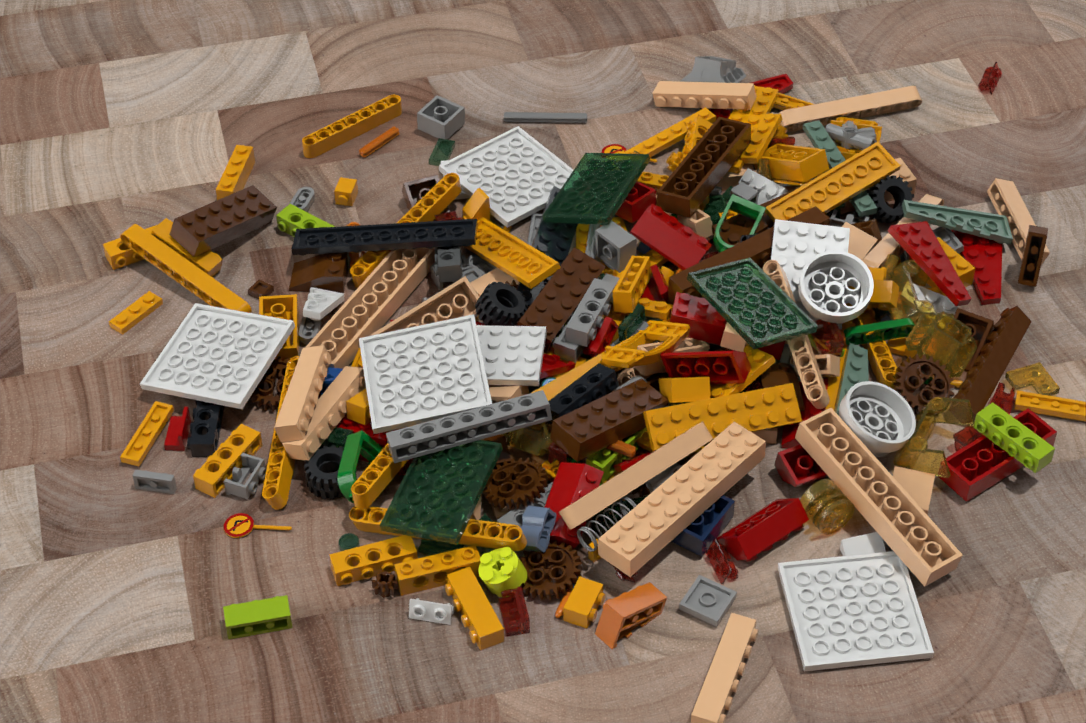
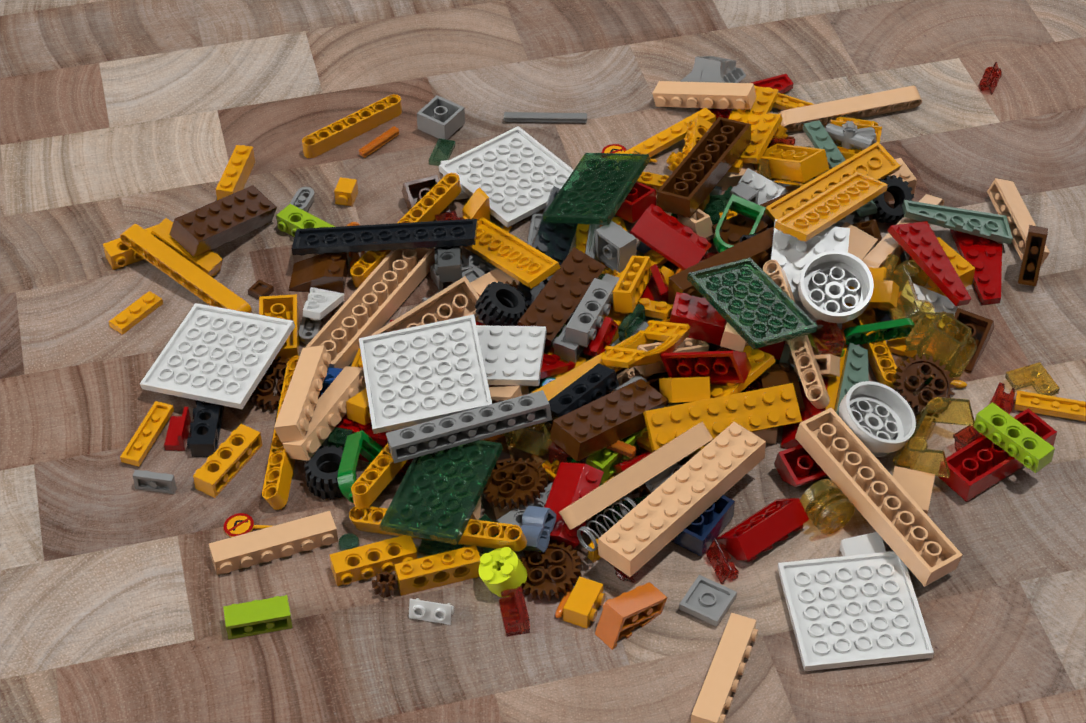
light grey window [224,453,267,499] -> none
light orange brick [445,566,504,651] -> none
light grey plate [932,226,964,253] -> none
reddish brown brick [950,306,1032,425] -> none
none -> light nougat brick [209,511,338,575]
none -> light orange plate [774,172,888,242]

